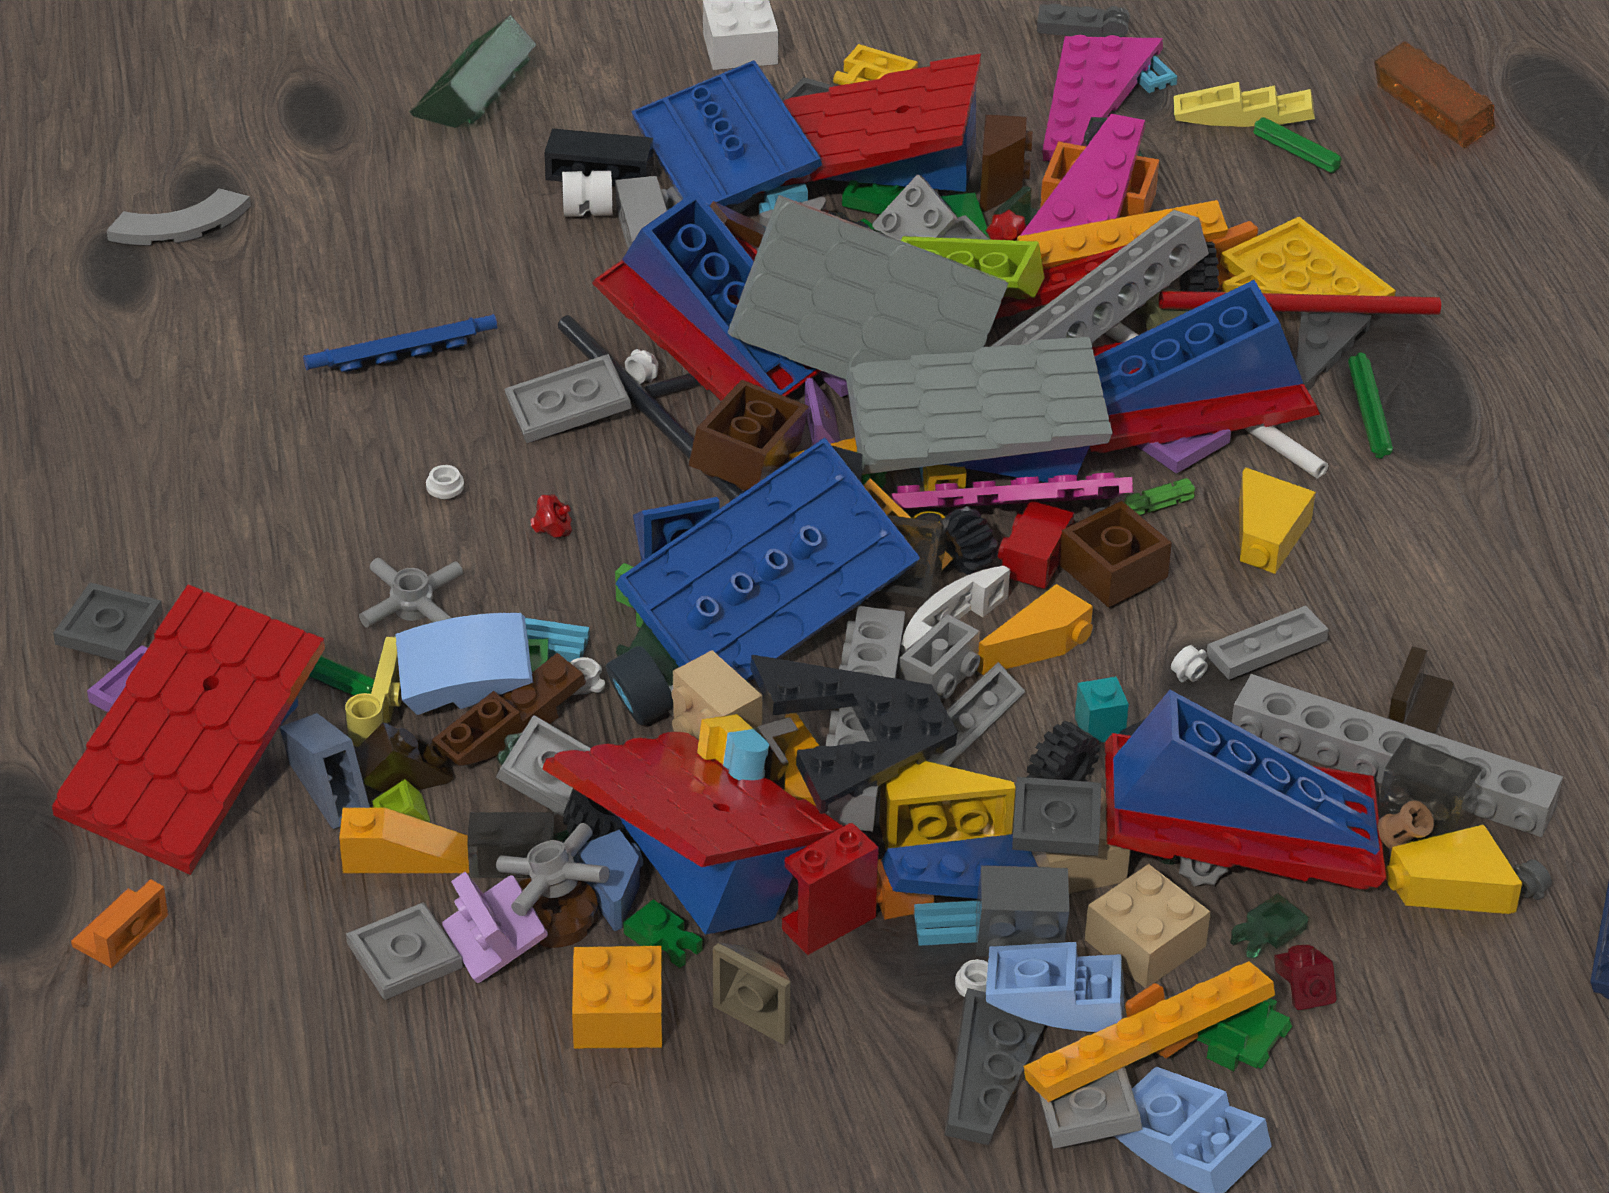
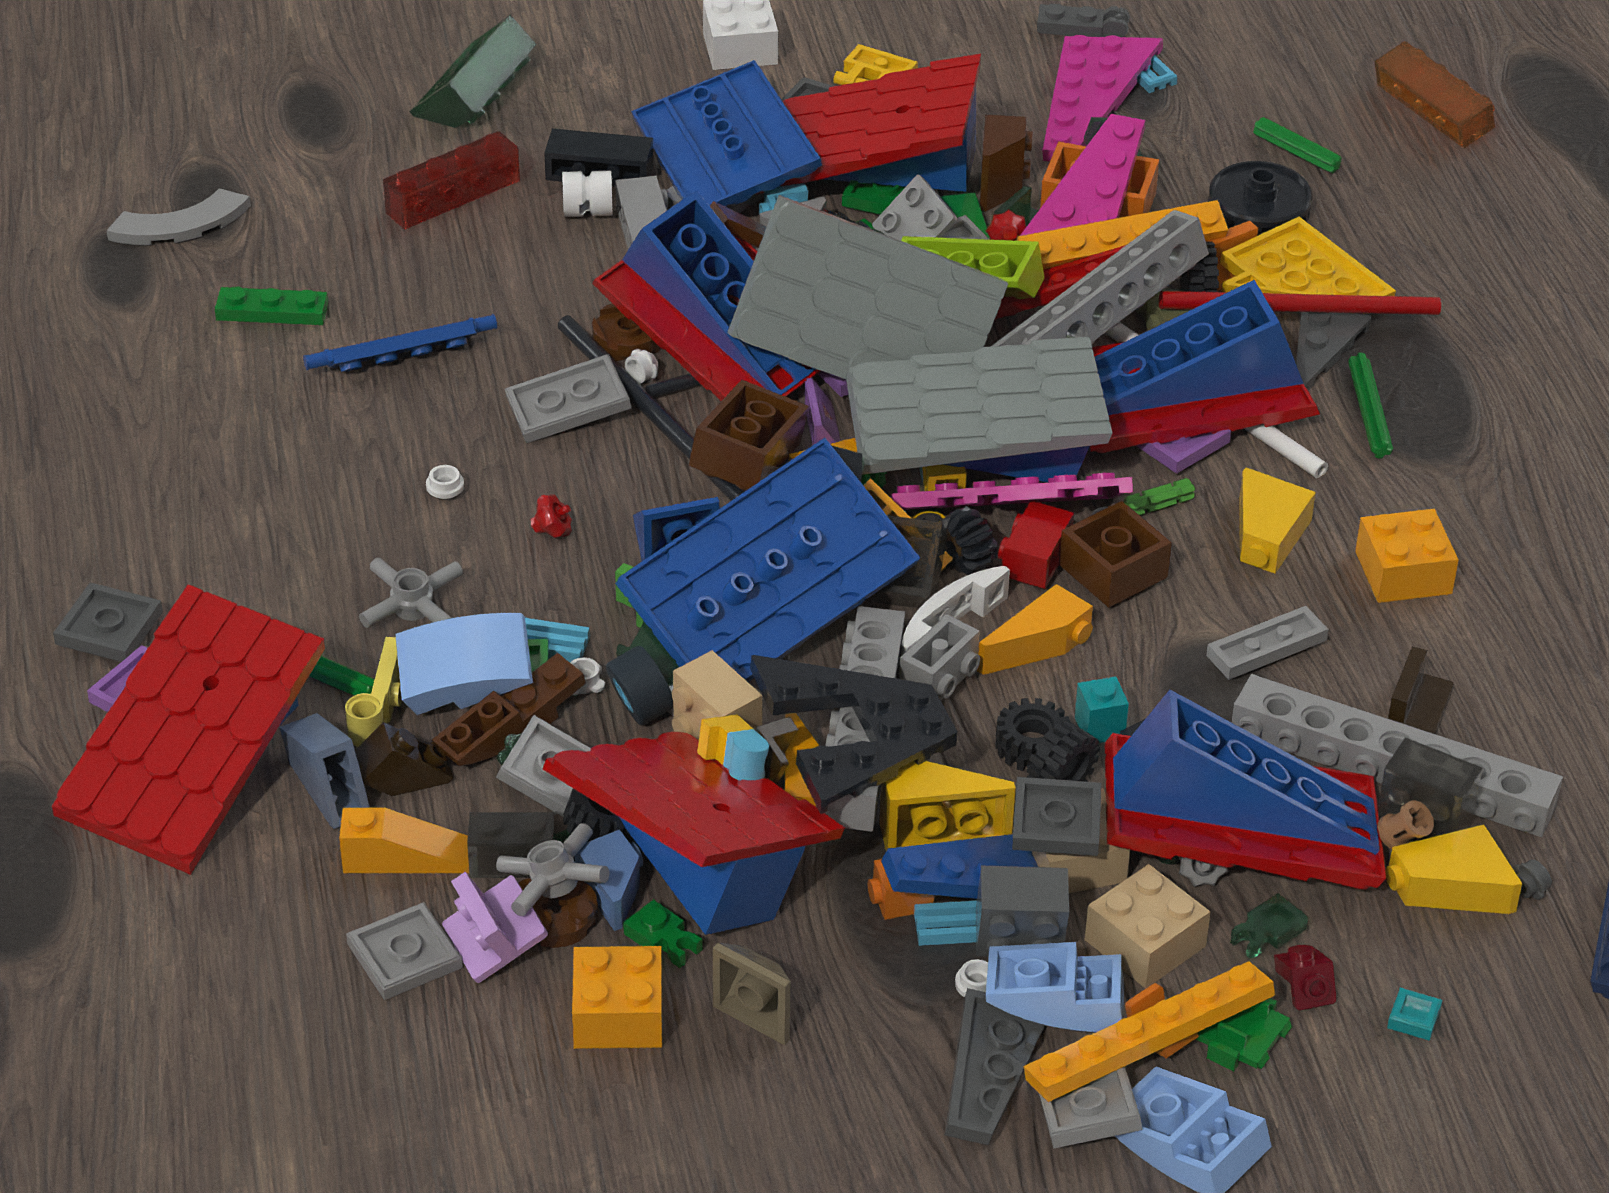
orange panel [71,879,168,969] -> none
lime slope [372,779,430,822] -> none
red panel [782,823,878,955] -> none
light grey slope [927,662,1026,766] -> none
white plate [1171,645,1208,682] -> none
light yellow slope [1174,82,1315,127] -> none
none -> green plate [215,287,328,325]
none -> clear red brick [383,131,520,230]
none -> reddish brown plate [592,303,662,361]
none -> black tyre [995,698,1070,771]
none -> black wheel [1208,161,1313,236]
none -> light orange brick [1355,509,1459,603]
none -> teal tile [1387,987,1442,1041]

